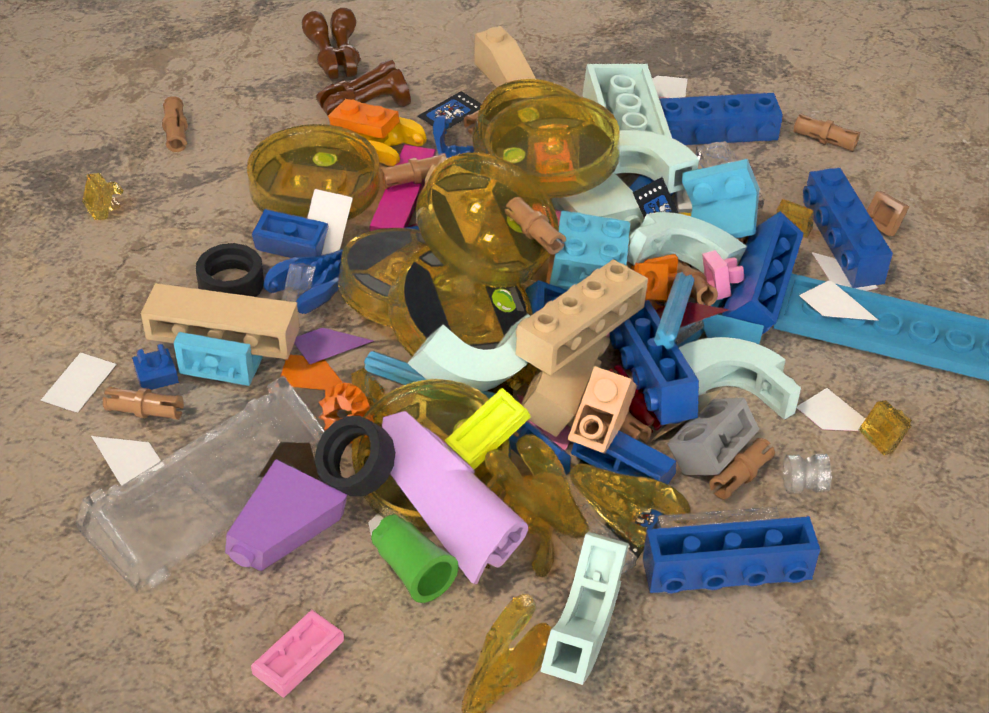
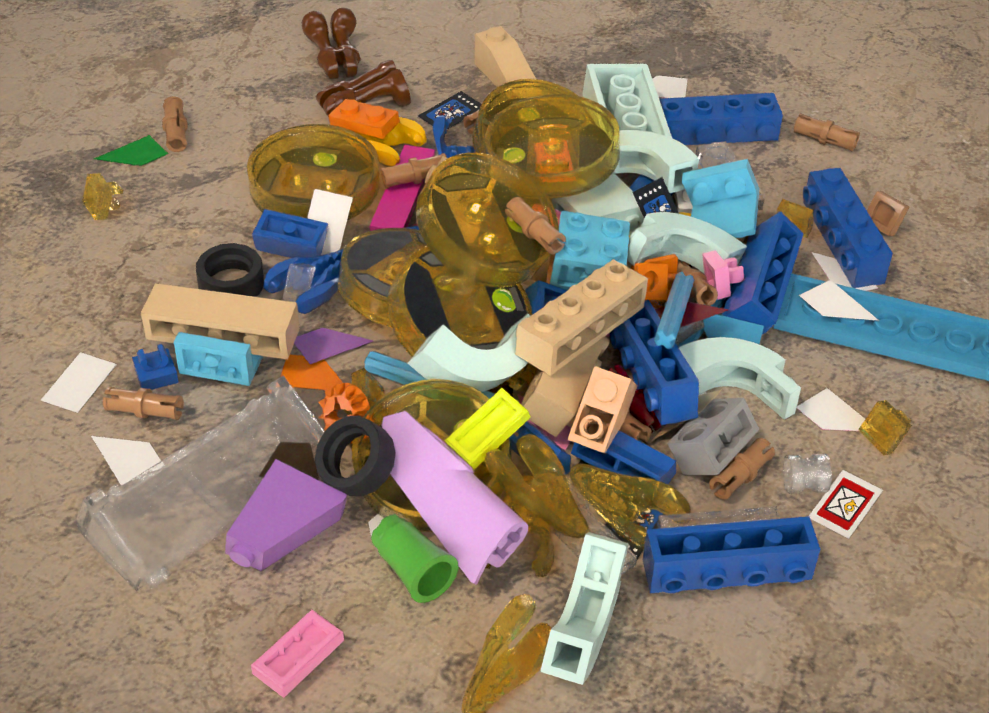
none -> green sticker [94,135,169,166]
none -> sticker [809,470,883,539]

